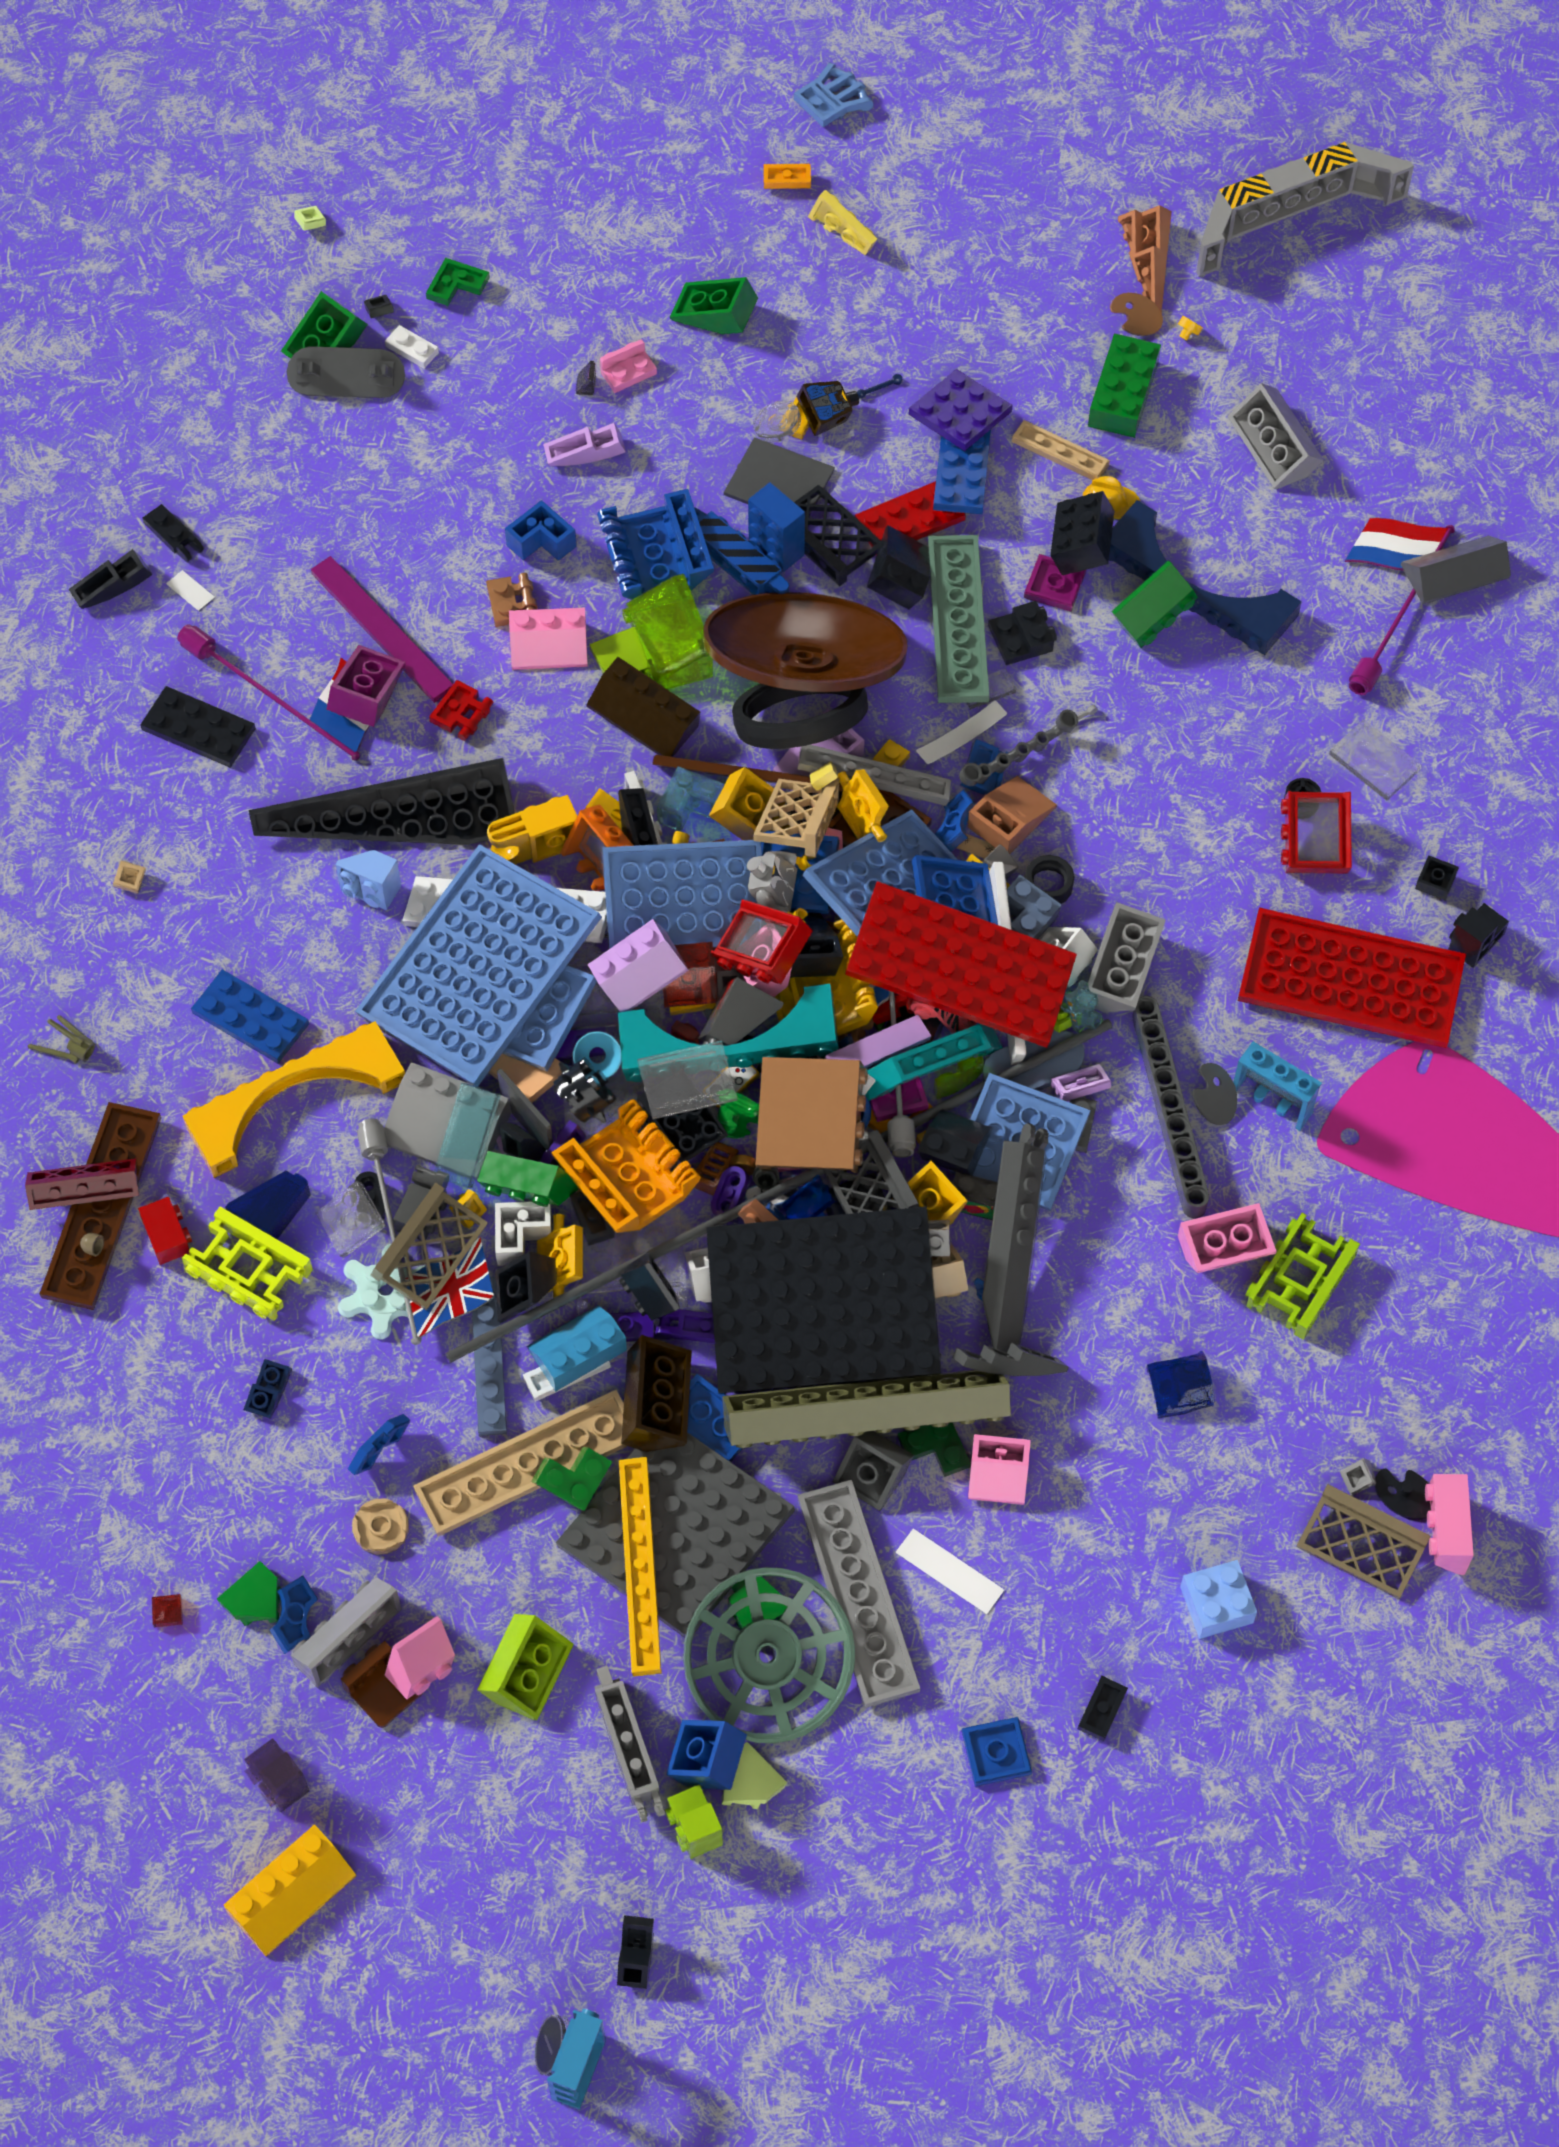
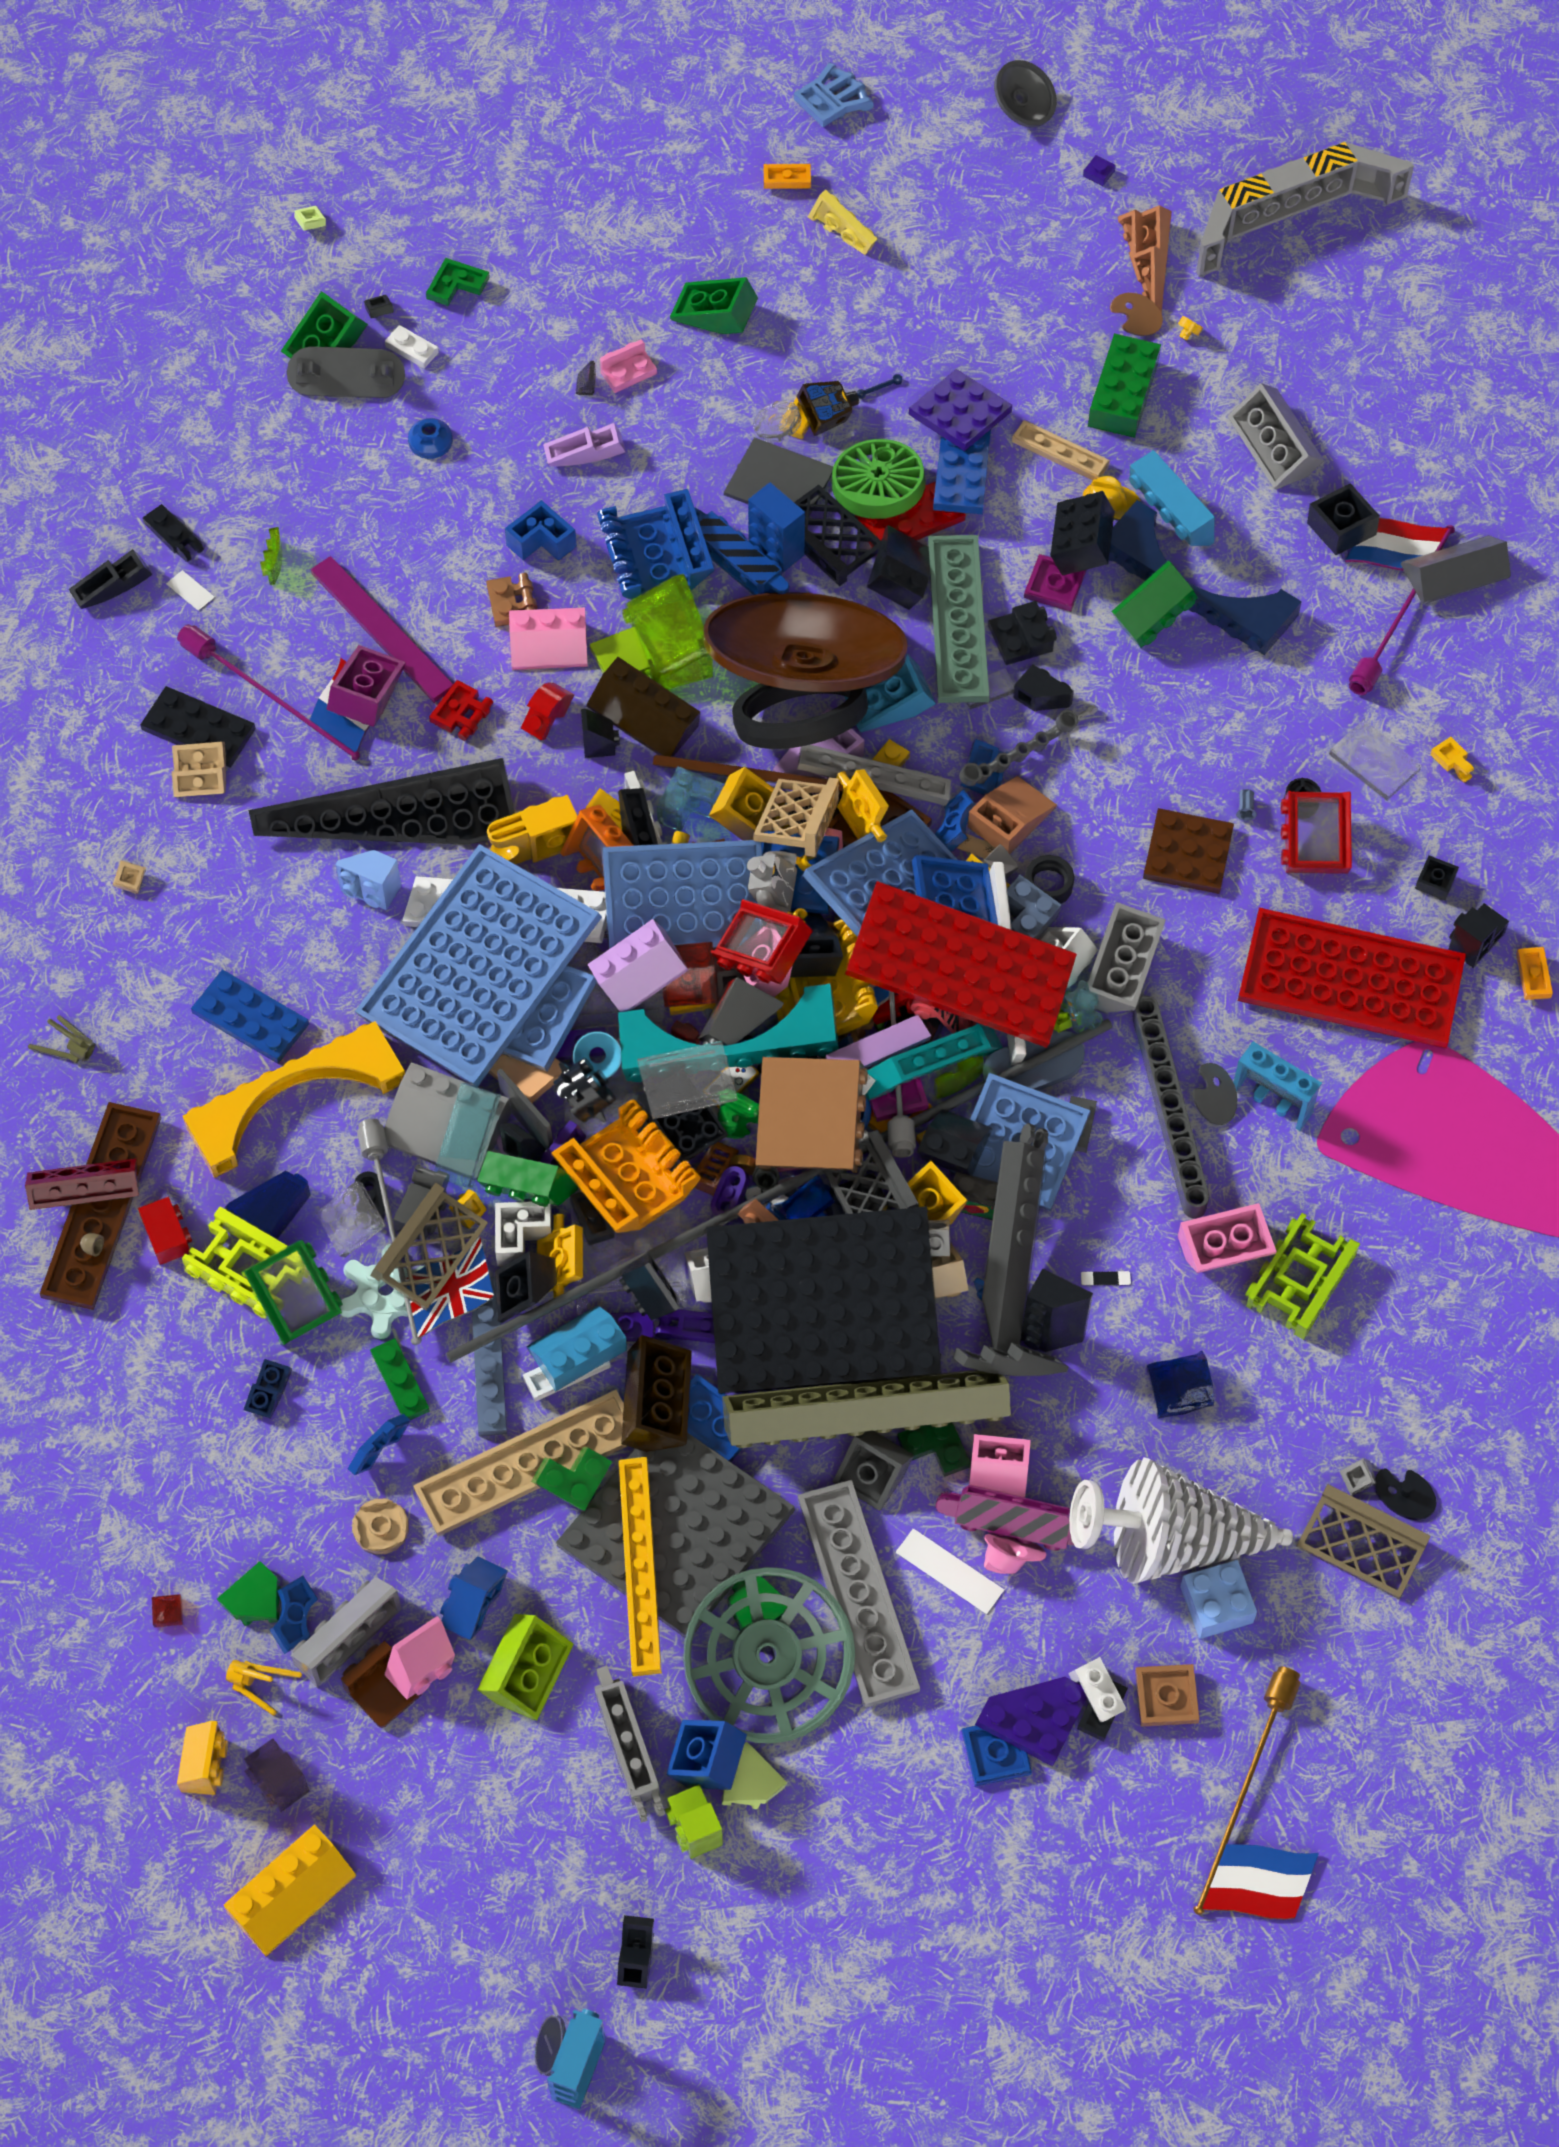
light yellow tile [810,761,838,791] -> none
white sticker [916,700,1007,764] -> none
lavender tile [1051,1064,1111,1101] -> none
bright pink slope [1425,1474,1474,1575] -> none
none -> tan slope [172,742,226,797]
none -> yellow slope [177,1721,228,1795]
none -> yellow plant [226,1659,302,1716]
none -> window [241,1240,343,1345]
none -> clear neon green slope [260,527,283,585]
none -> green plate [370,1338,430,1420]
none -> blue piece [408,418,453,459]
none -> blue brick [440,1556,508,1640]
none -> red brick [521,683,575,740]
none -> black slope [581,709,620,758]
none -> bright green piece [832,439,926,519]
none -> dark azure slope [844,654,936,732]
none -> magenta hinge [935,1485,1074,1551]
none -> dark purple plate [975,1677,1087,1767]
none -> bright pink piece [984,1534,1047,1574]
none -> dark grey dish [994,60,1057,127]
none -> black slope [1013,664,1074,711]
none -> black slope [1021,1269,1093,1352]
none -> white bracket [1068,1657,1126,1722]
none -> white plant [1069,1457,1293,1584]
none -> sticker [1081,1271,1131,1285]
none -> dark purple plate [1083,155,1116,186]
none -> dark azure slope [1129,450,1215,546]
none -> medium nougat plate [1135,1664,1200,1727]
none -> reddish brown plate [1143,808,1234,894]
none -> flag [1193,1666,1319,1920]
none -> sand blue piece [1236,789,1257,821]
none -> black brick [1307,483,1380,555]
none -> yellow plate [1430,737,1474,783]
none -> light orange plate [1516,947,1553,1000]

